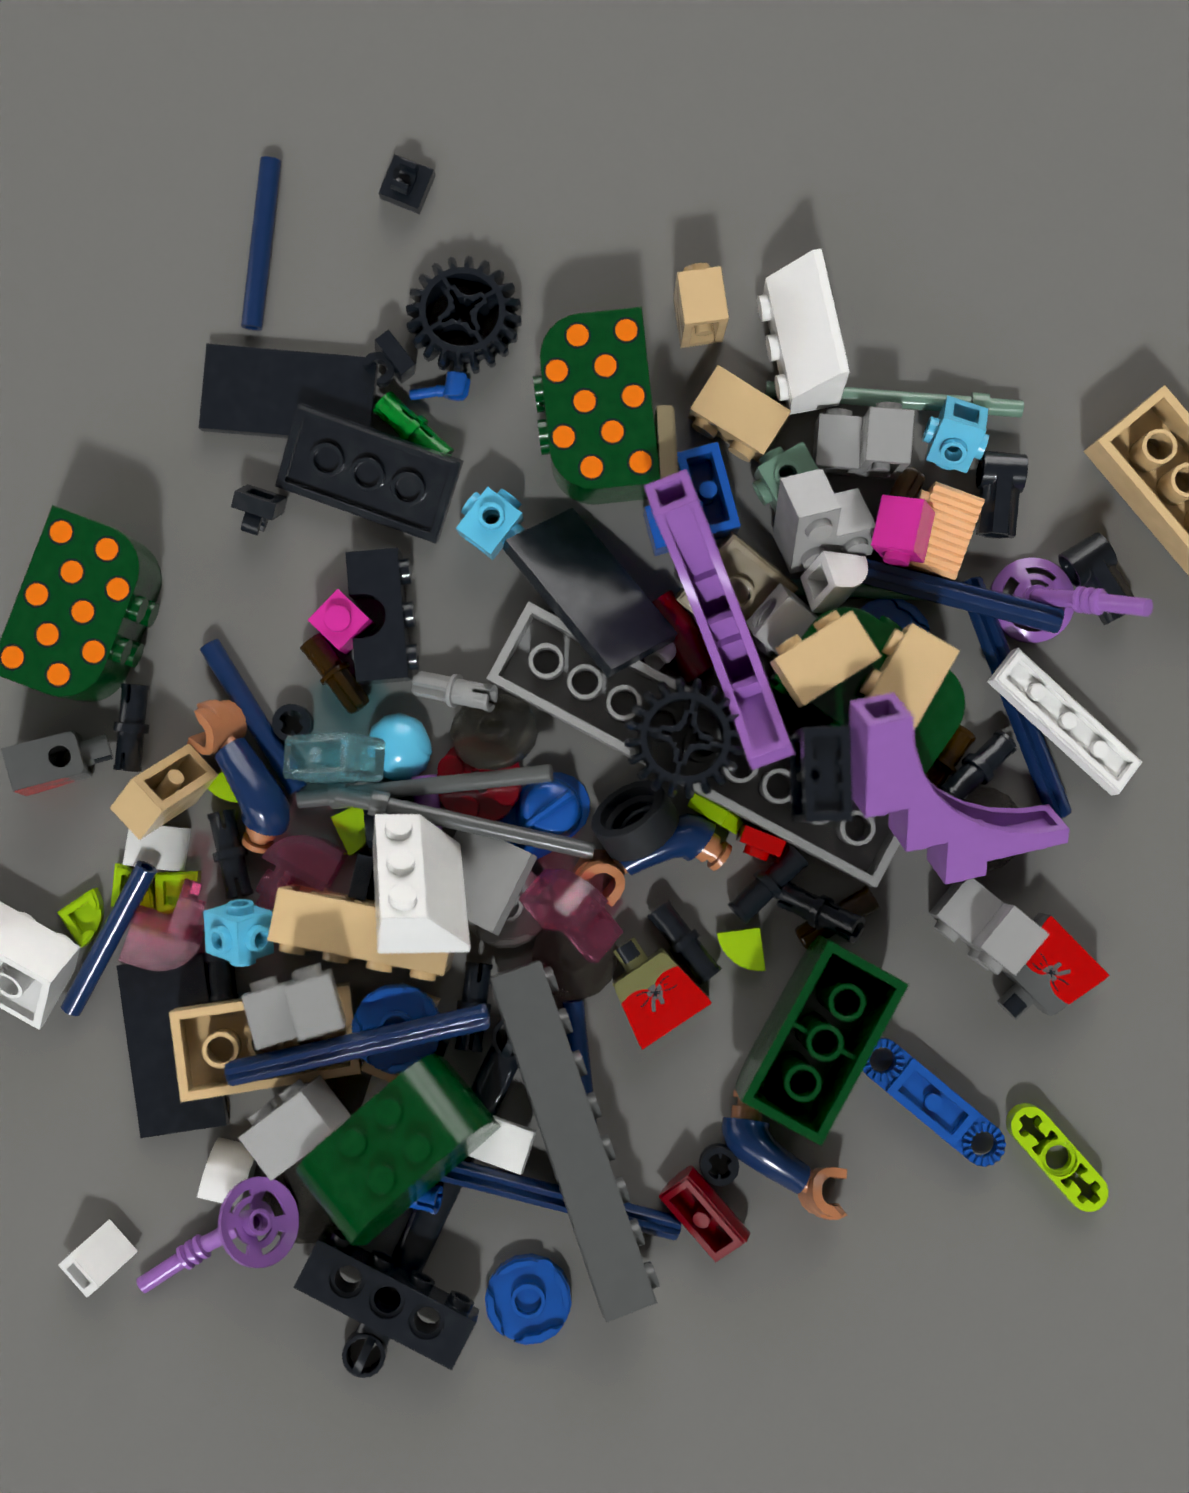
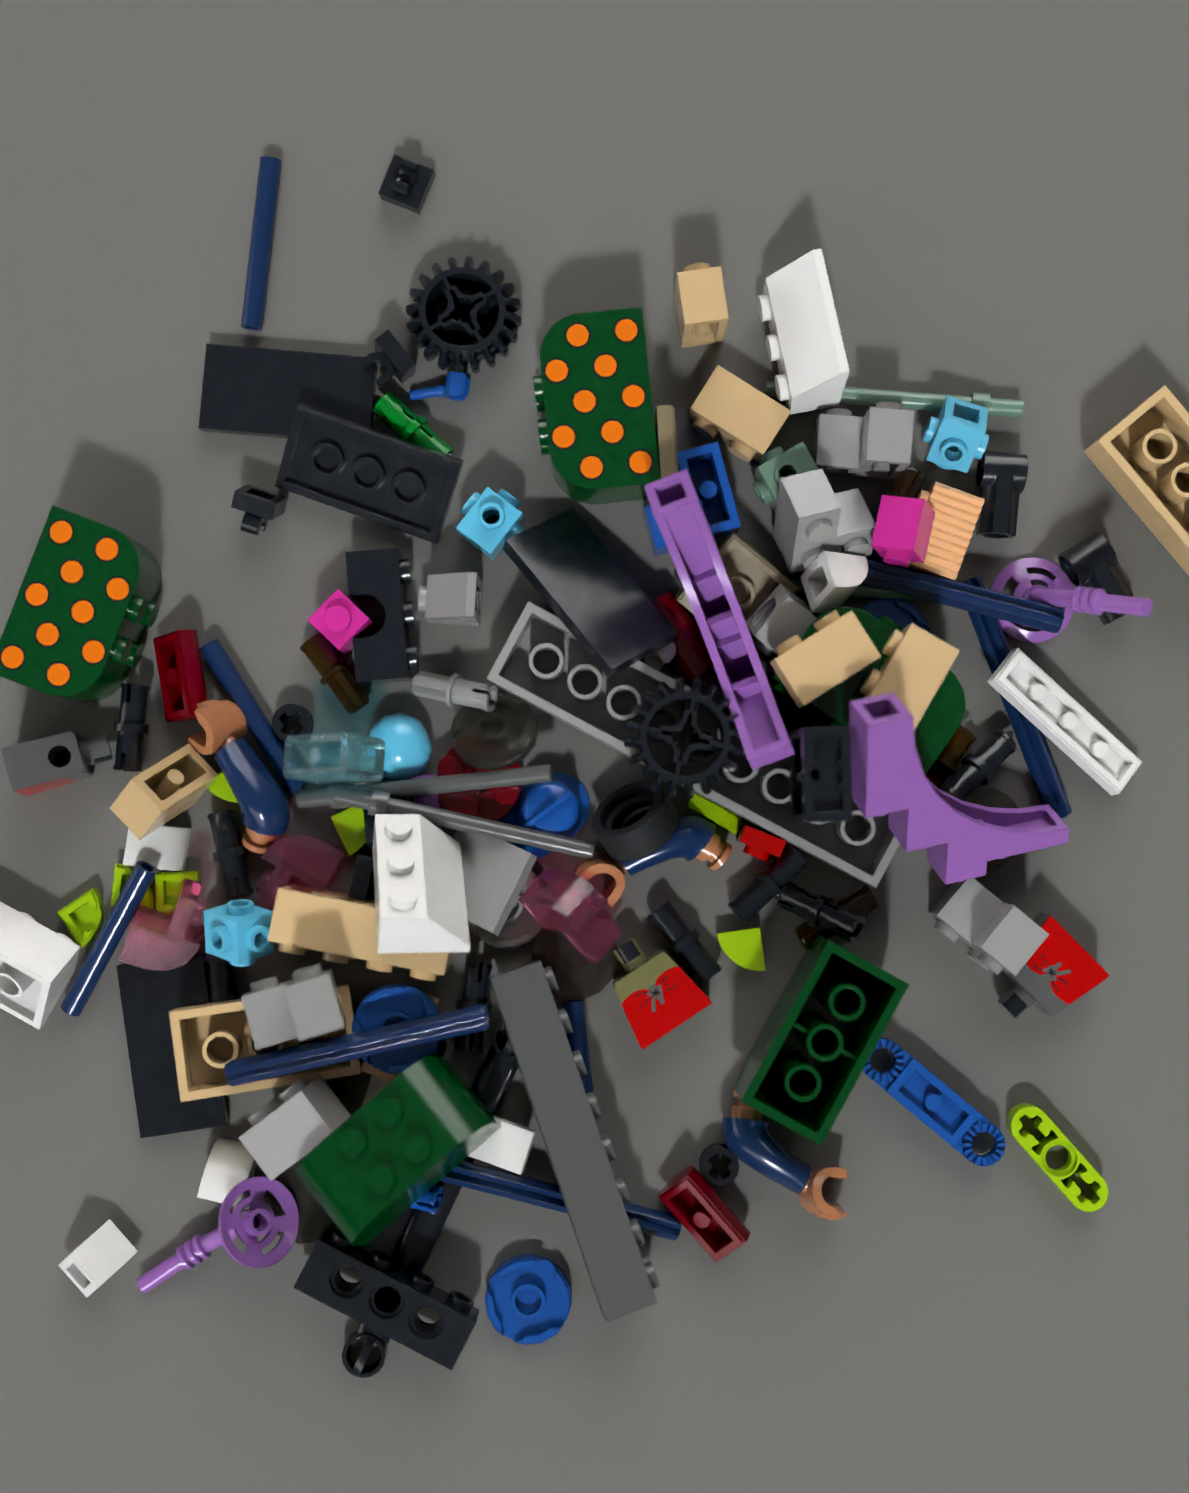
none -> dark red brick [153,630,208,723]
none -> light grey slope [418,572,483,626]

